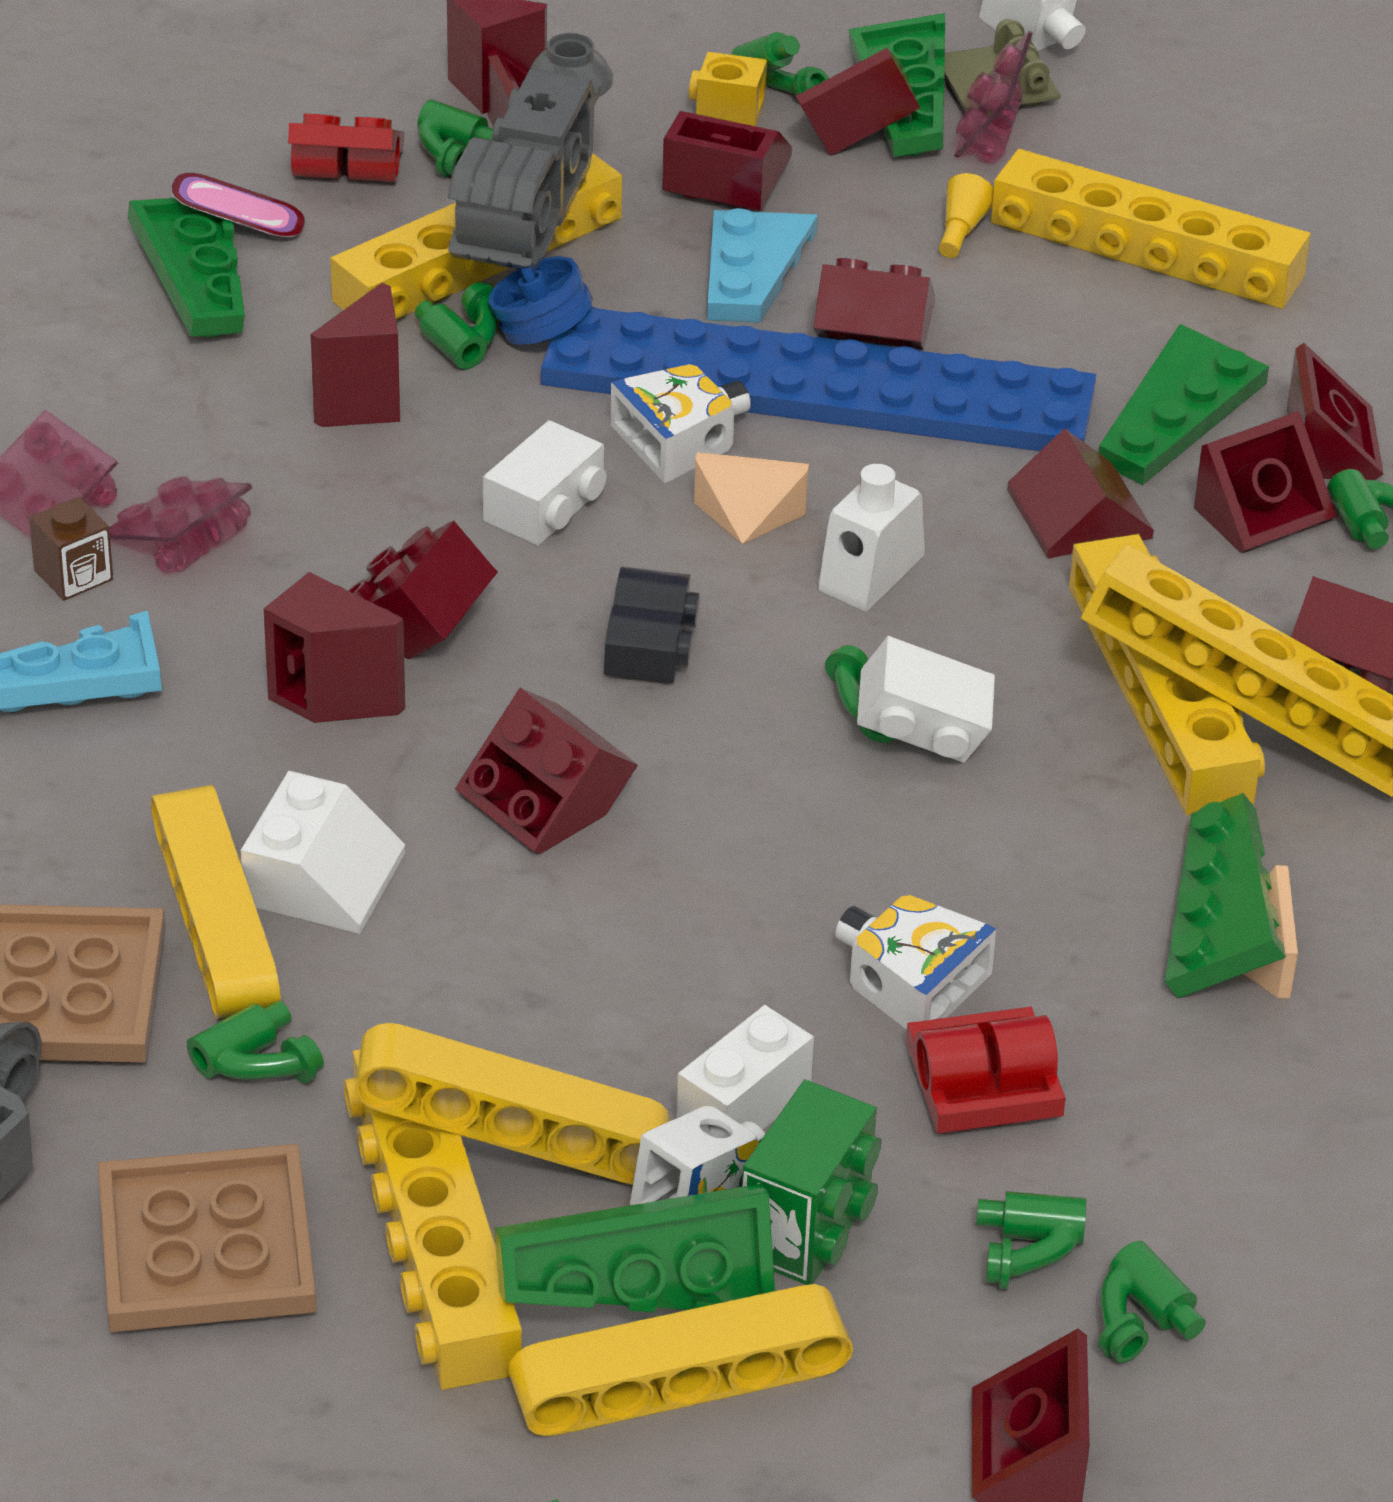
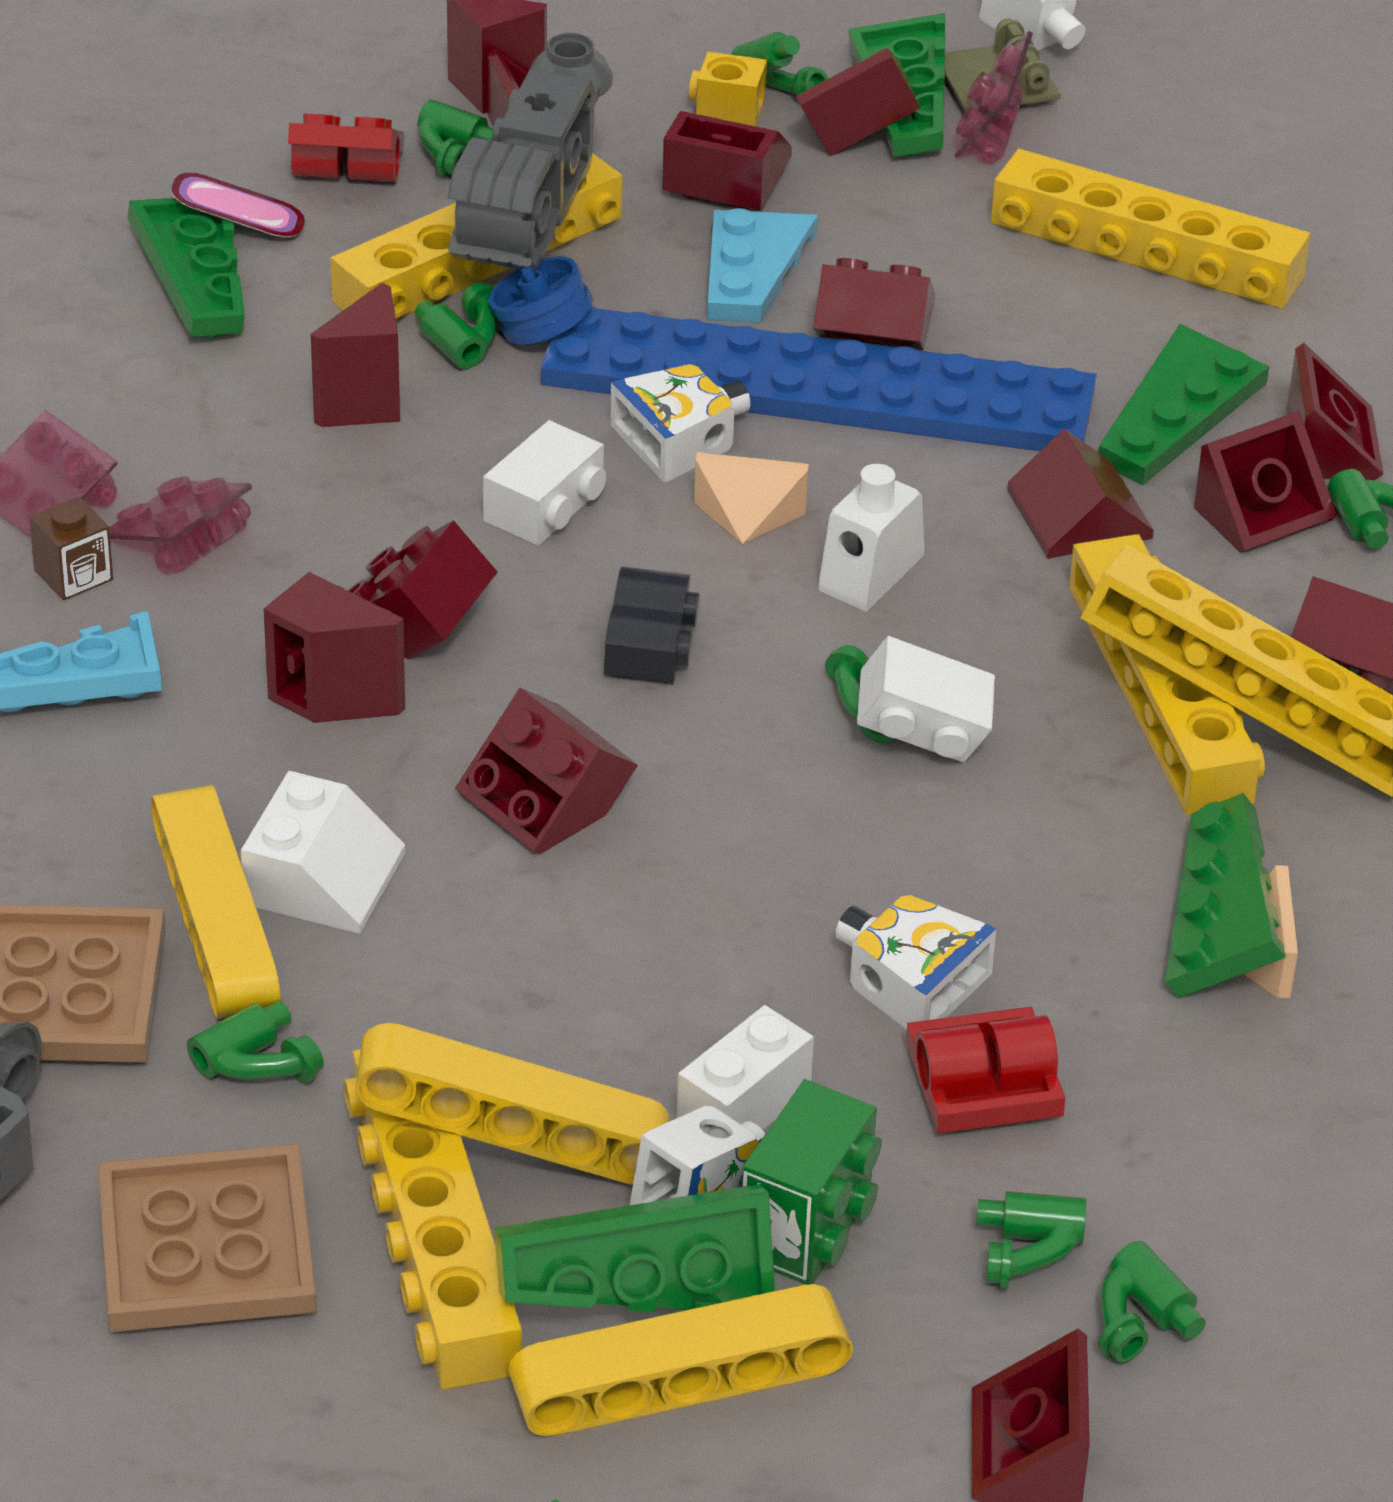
yellow cone [938,173,994,258] -> none

